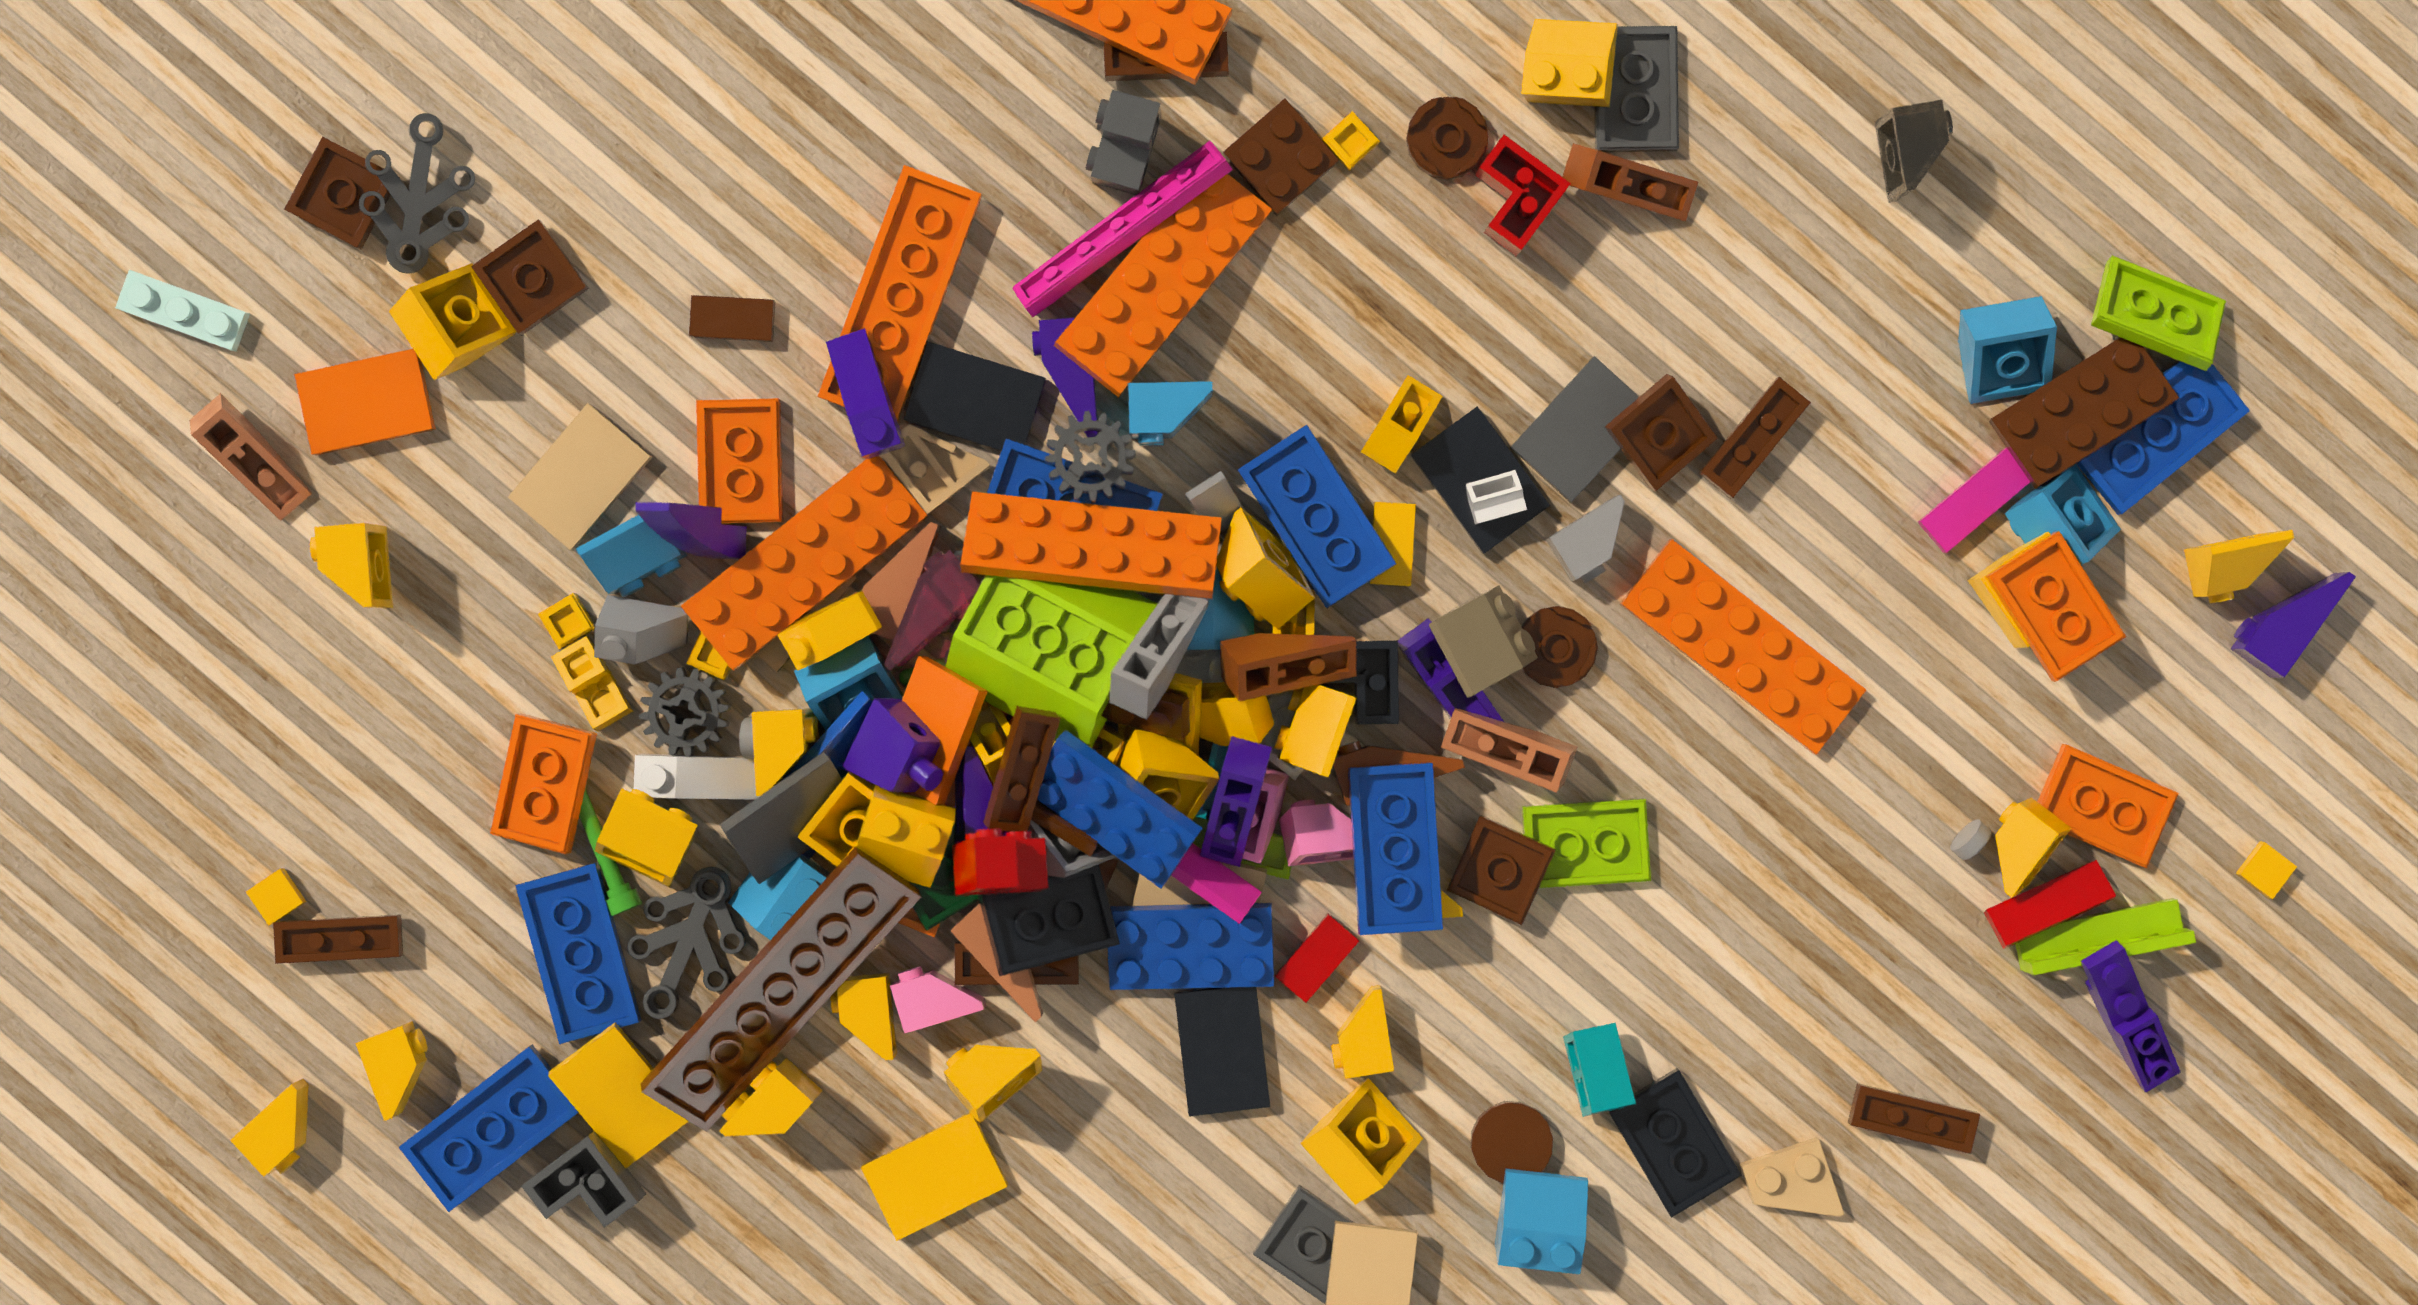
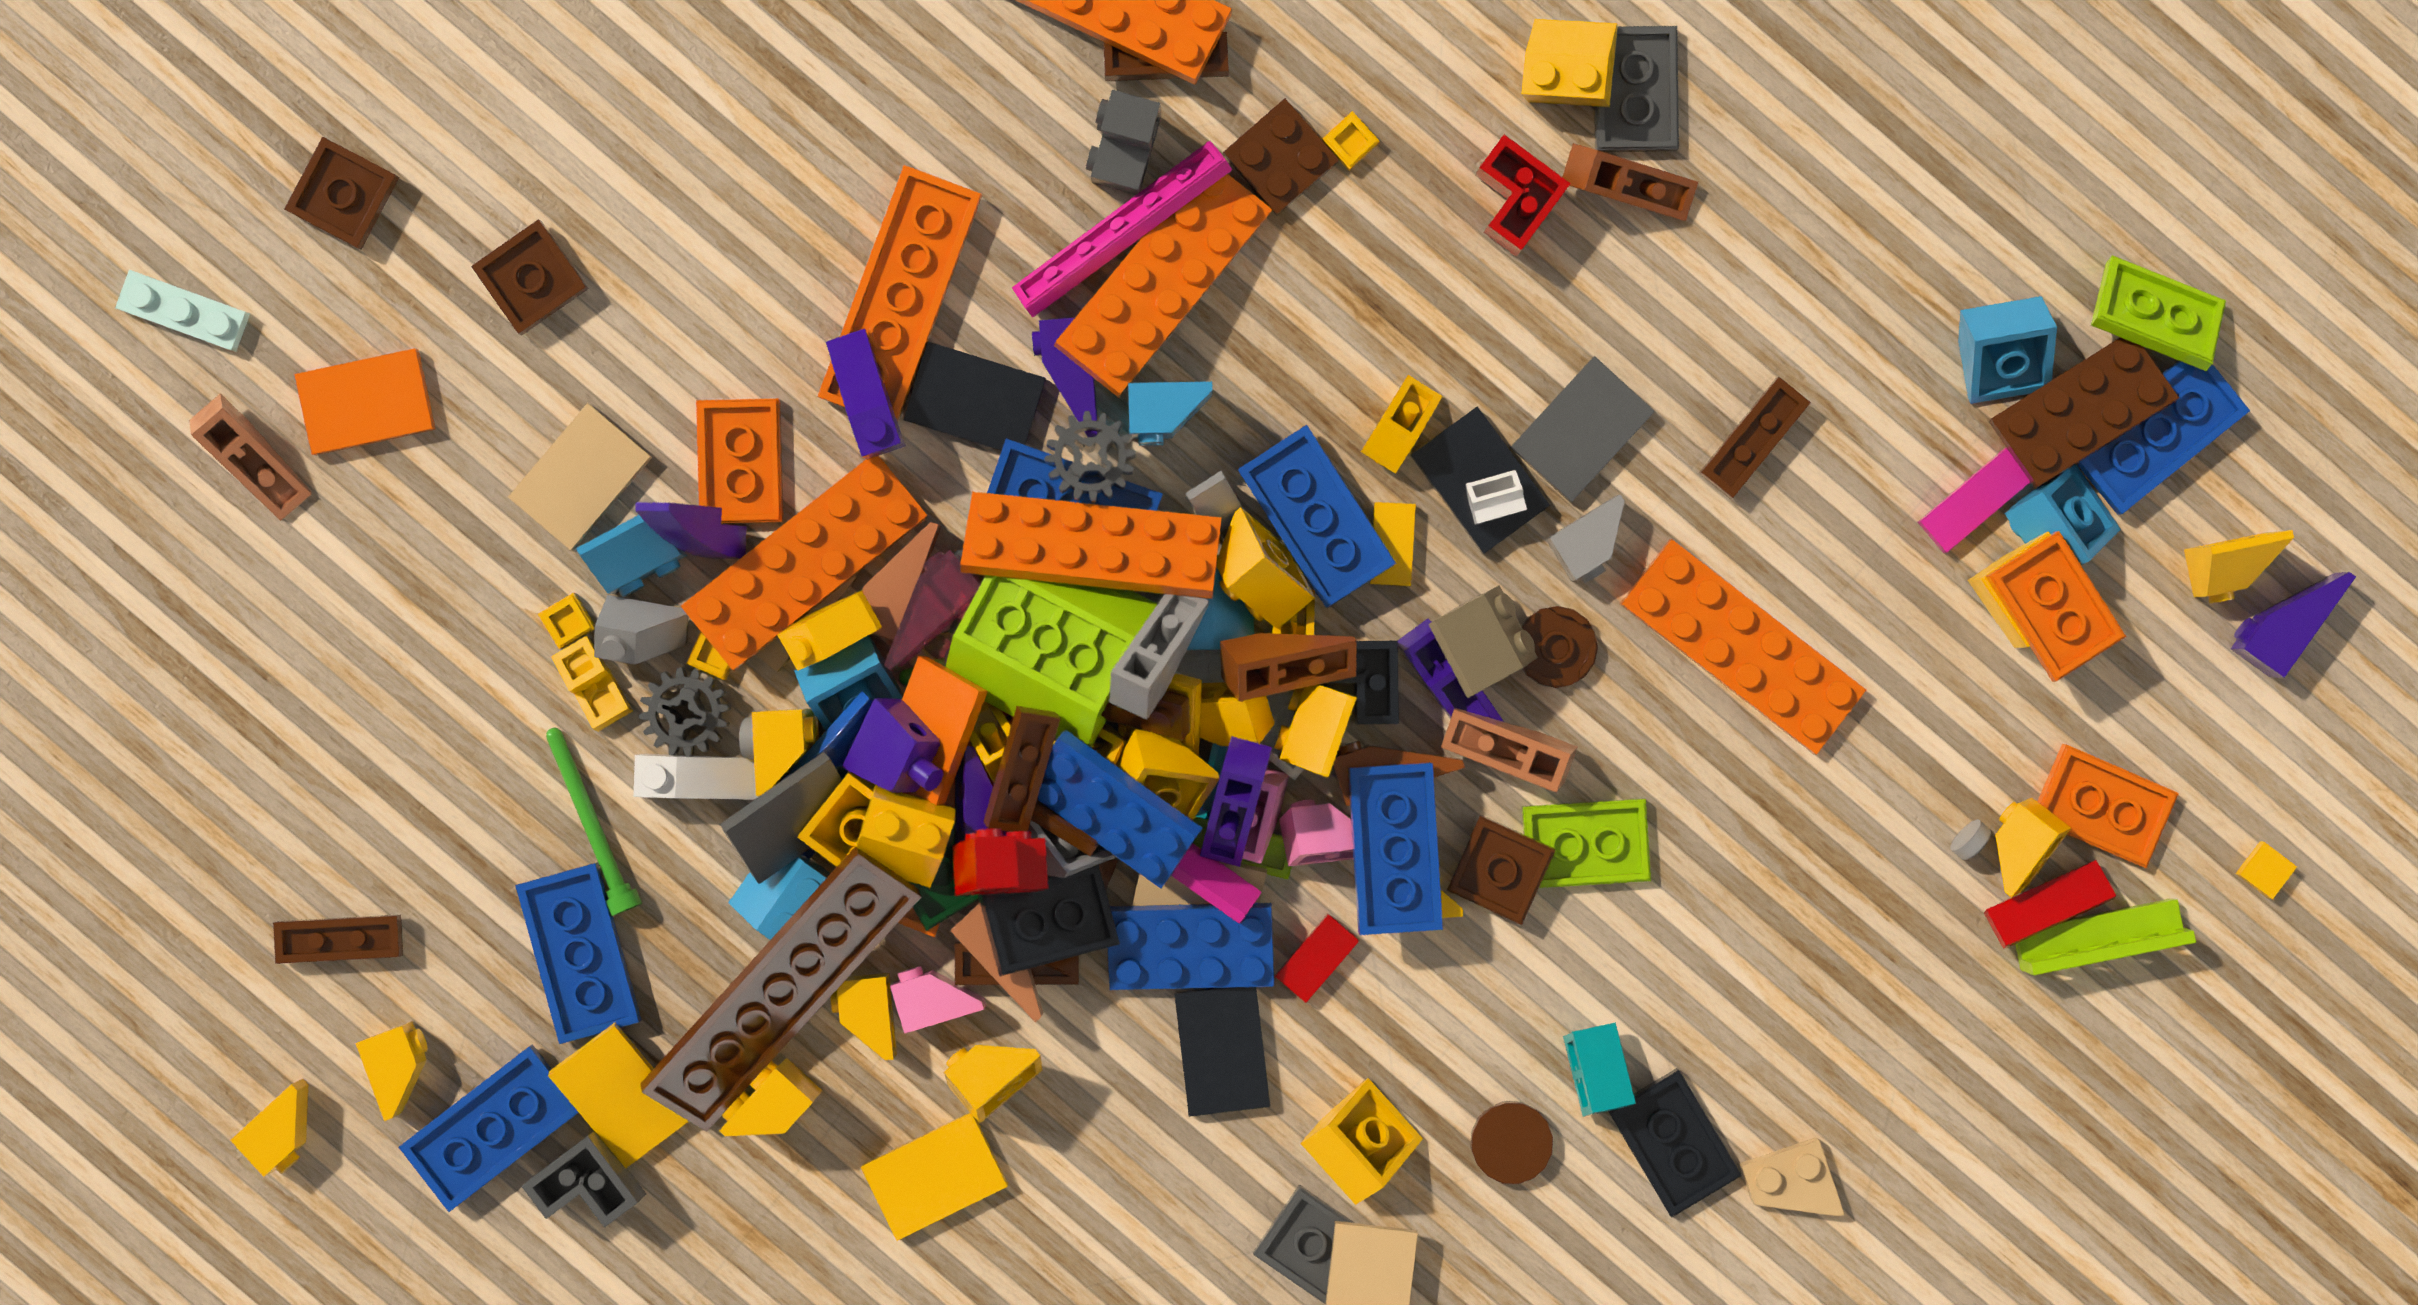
yellow tile [246,868,307,926] -> none
yellow slope [310,523,393,609] -> none
dark grey plant [359,113,475,274] -> none
yellow slope [389,263,516,380] -> none
orange tile [490,713,597,854] -> none
yellow slope [595,788,698,887] -> none
dark grey plant [627,867,746,1019] -> none
reddish brown tile [689,295,775,342] -> none
tan wing [882,424,991,515] -> none
yellow slope [1331,985,1394,1079] -> none
reddish brown tile [1406,97,1488,180] -> none
dark azure slope [1495,1168,1588,1274] -> none
reddish brown plate [1605,374,1718,491] -> none
reddish brown plate [1848,1083,1981,1154] -> none
clear smoke slope [1874,100,1953,203] -> none
dark purple slope [2081,940,2181,1093] -> none

